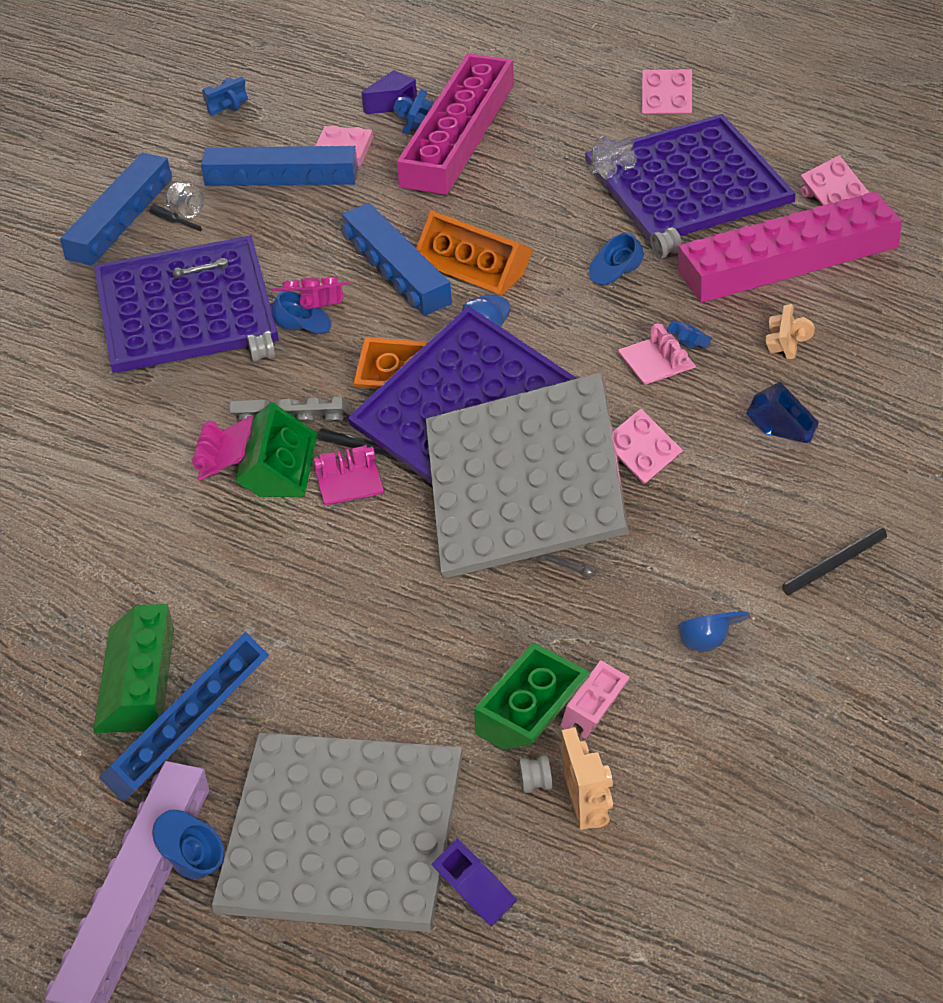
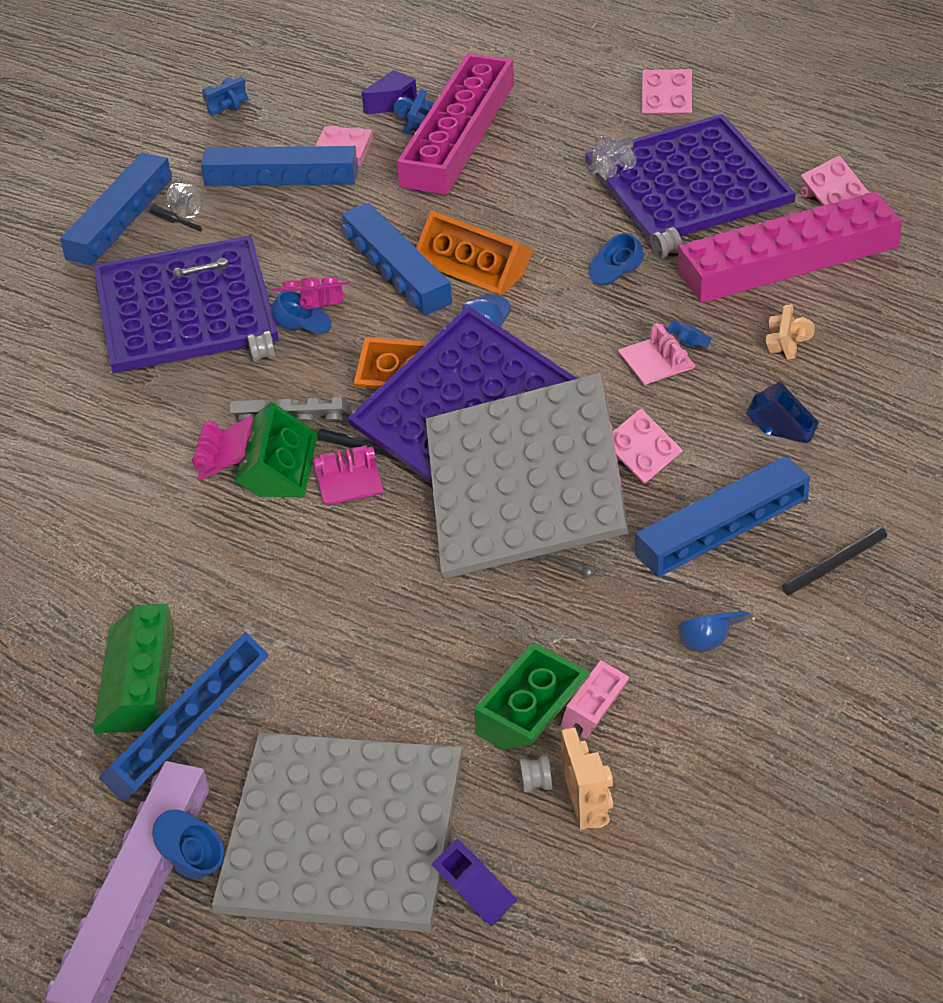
none -> blue brick [635,456,810,578]

